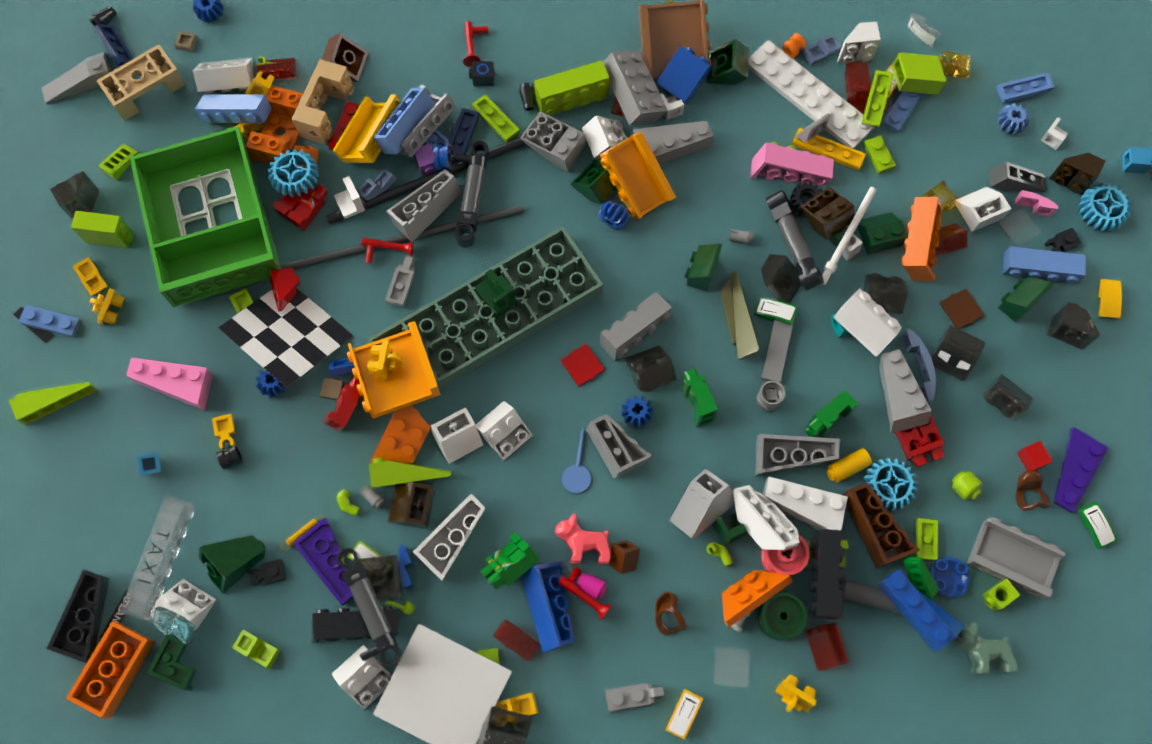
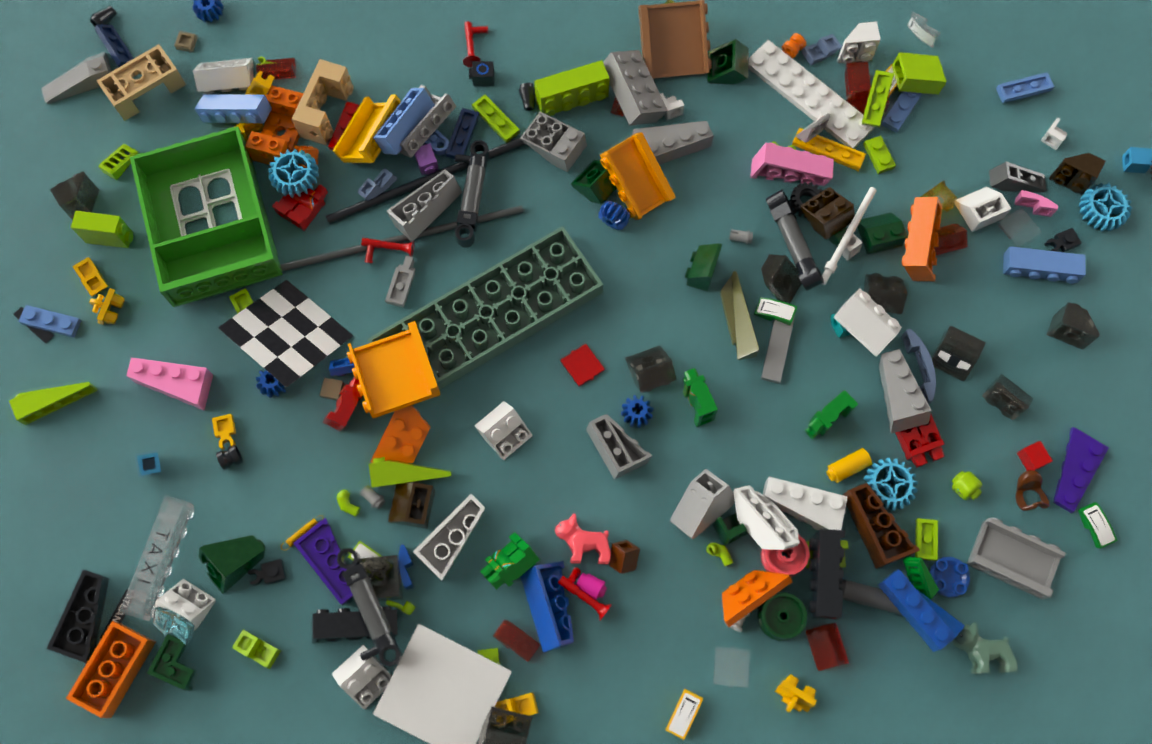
red slope [270,268,300,312] -> none
reddish brown slope [322,33,368,82] -> none
white panel [334,176,365,219] -> none
yellow hips [367,340,402,381] -> none
white slope [430,407,483,464] -> none
blue wheel [433,144,455,171] -> none
dark green panel [475,269,516,317] -> none
medium blue piece [562,429,591,494] -> none
white slope [582,116,627,159] -> none
light grey wedge [600,292,672,361] -> none
light grey hinge [605,683,664,712] -> none
reddish brown piece [655,592,687,635] -> none
blue brick [656,46,712,105] -> none
light grey wedge [755,434,840,476] -> none
light grey wheel [756,380,785,412] -> none
clear yellow piece [940,51,972,79] -> none
reddish brown piece [940,289,984,330] -> none
lime brick [982,578,1020,611] -> none
medium blue gear [997,103,1030,135] -> none
dark green slope [998,277,1054,323] -> none
yellow slope [1098,279,1122,318] -> none

